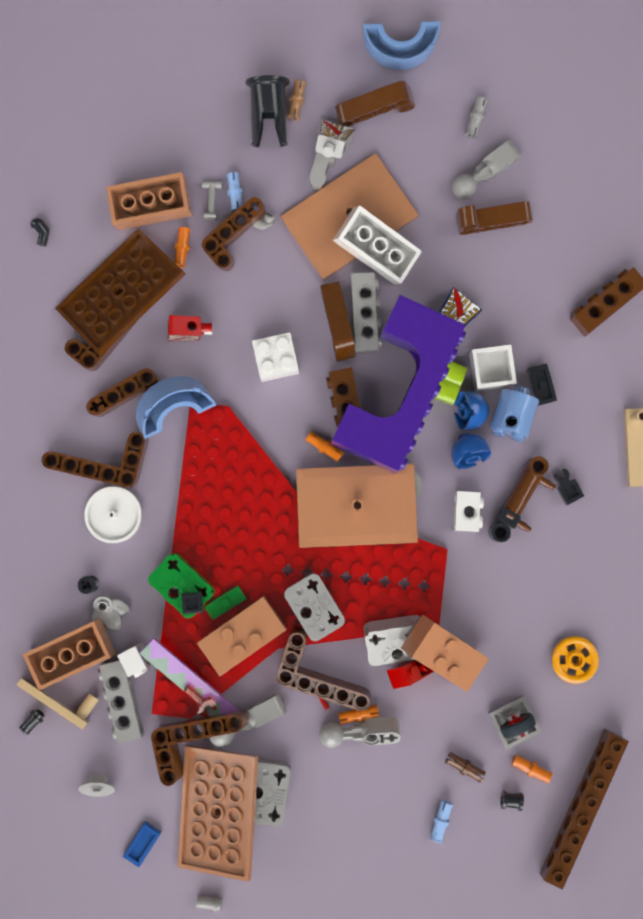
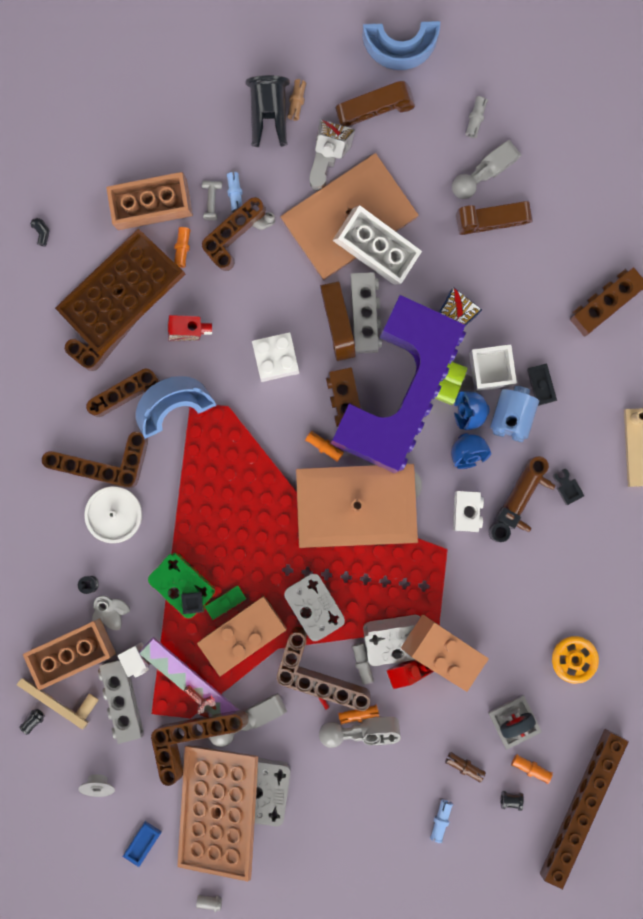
none -> light grey pin [352,643,374,685]

